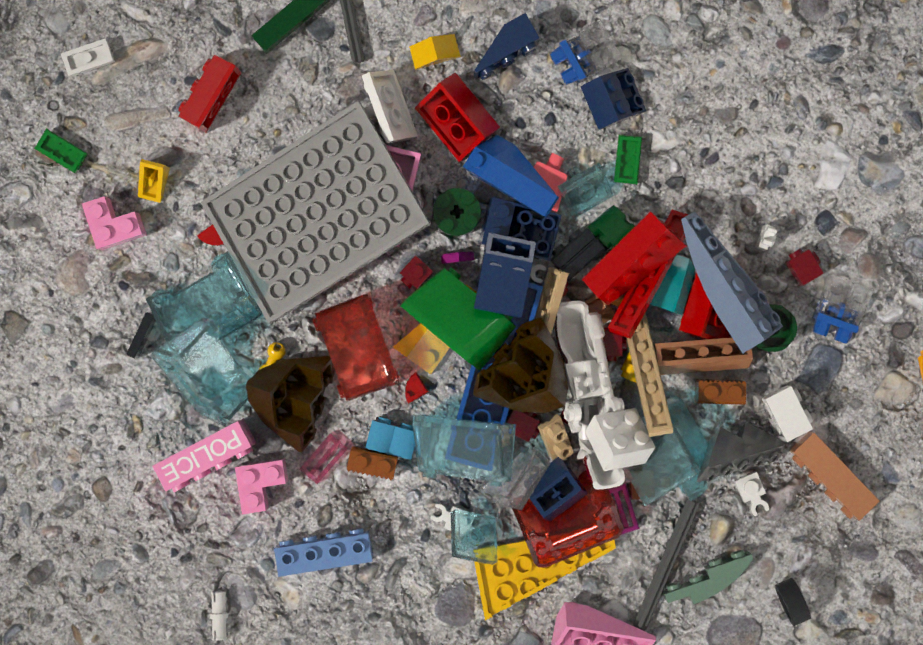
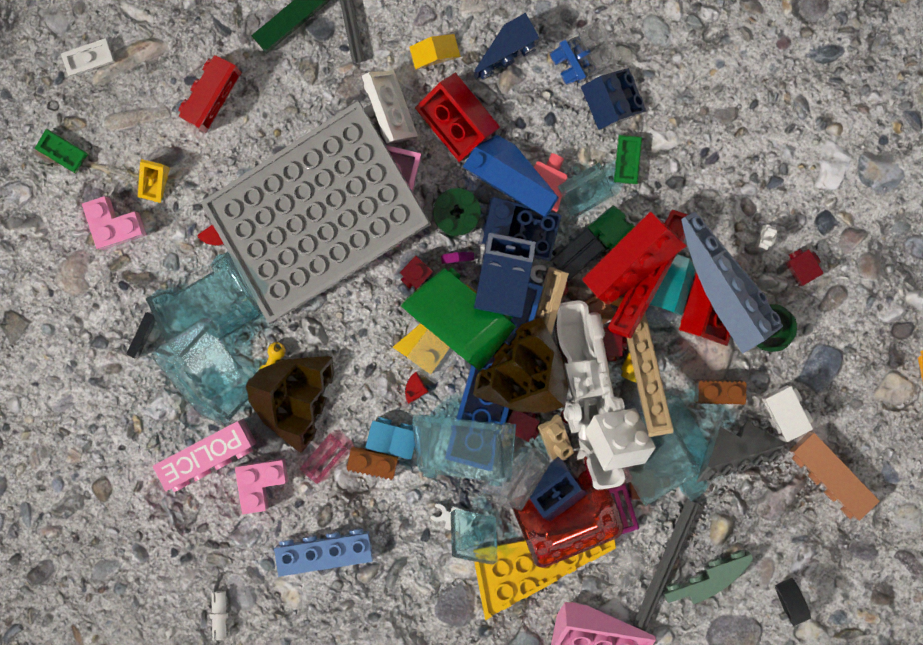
clear red windscreen [312,293,401,401] -> none
nougat brick [654,338,753,375] -> none
white plate [734,471,769,516] -> none
clear hips [812,274,874,344] -> none

